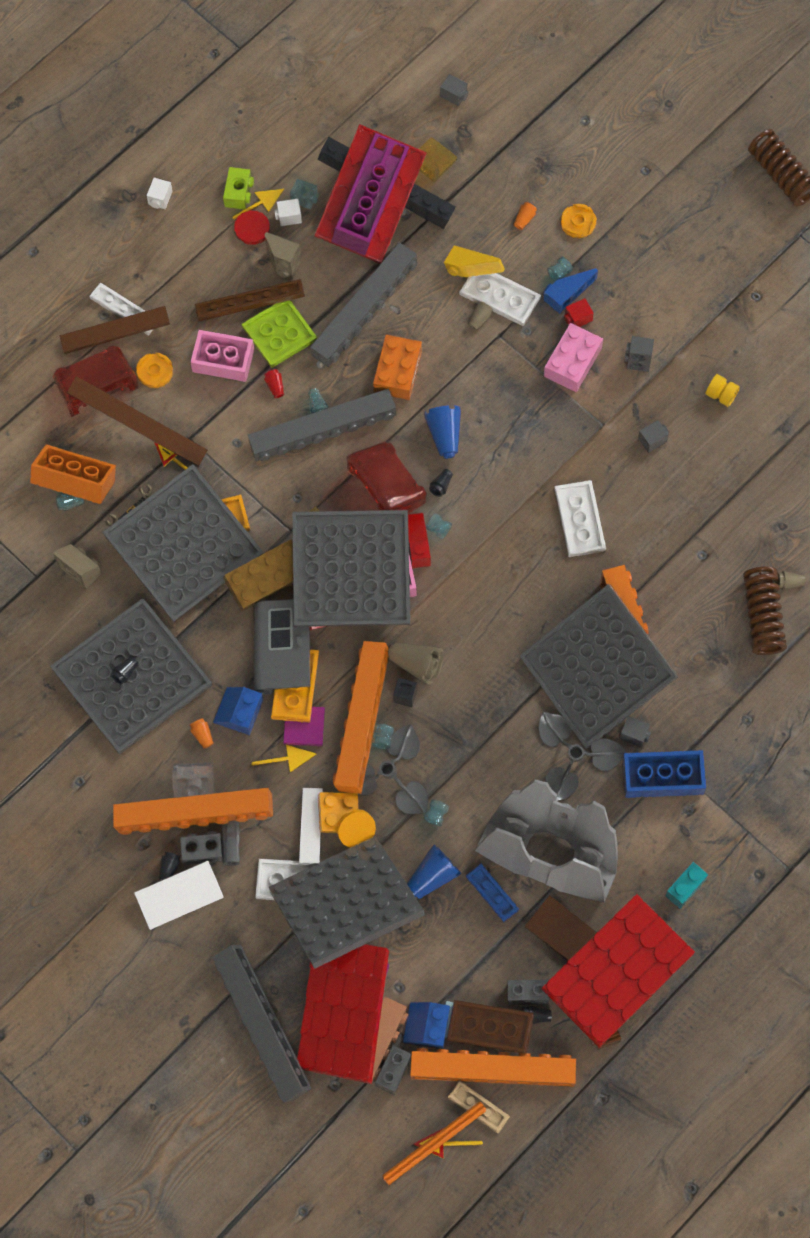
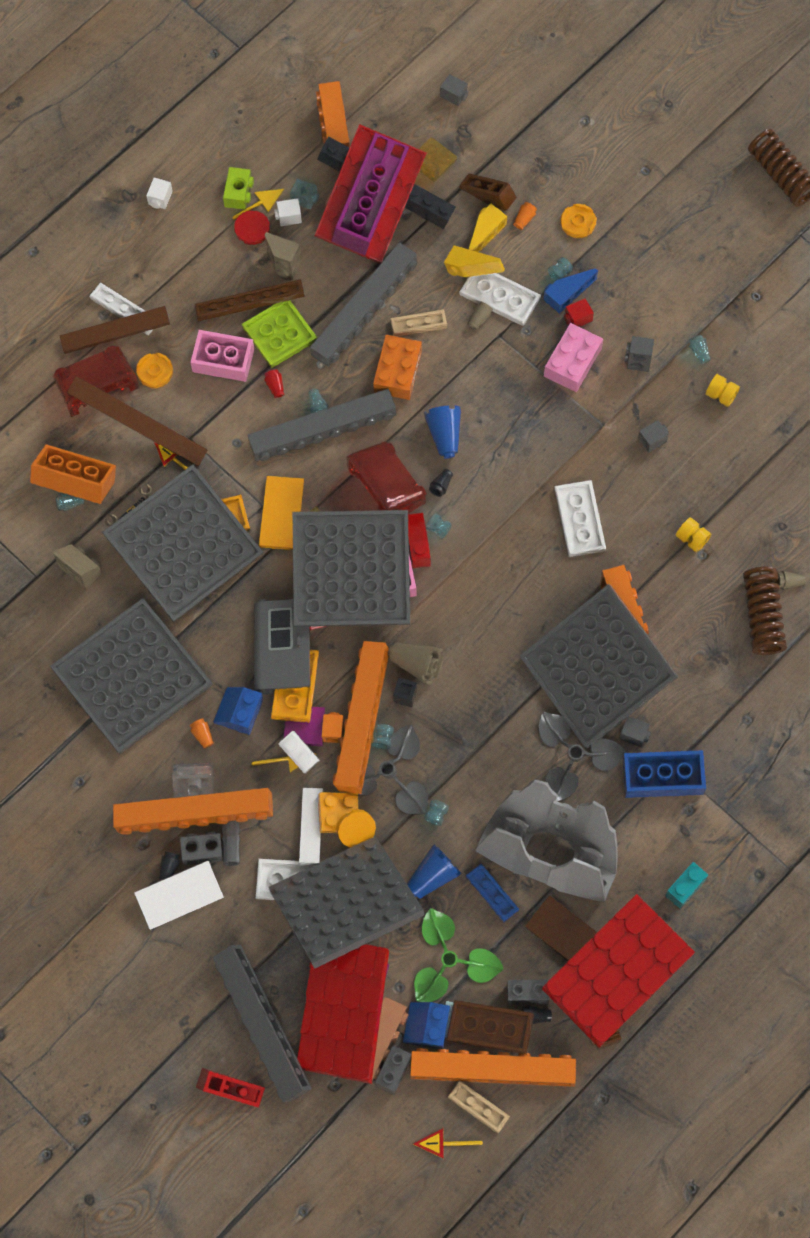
black cone [110,656,138,685] -> none
pearl gold brick [223,539,293,612] -> none
orange axle [382,1102,486,1185] -> none
none -> red slope [196,1068,265,1108]
none -> light orange tile [259,476,304,550]
none -> white brick [278,731,320,773]
none -> orange brick [316,81,350,148]
none -> orange brick [322,712,344,743]
none -> tan tile [390,309,447,337]
none -> bright green plant [414,908,503,1002]
none -> reddish brown slope [459,173,517,211]
none -> yellow slope [469,204,507,252]
none -> yellow wheel [675,517,712,553]
none -> clear light blue cone [689,335,711,364]

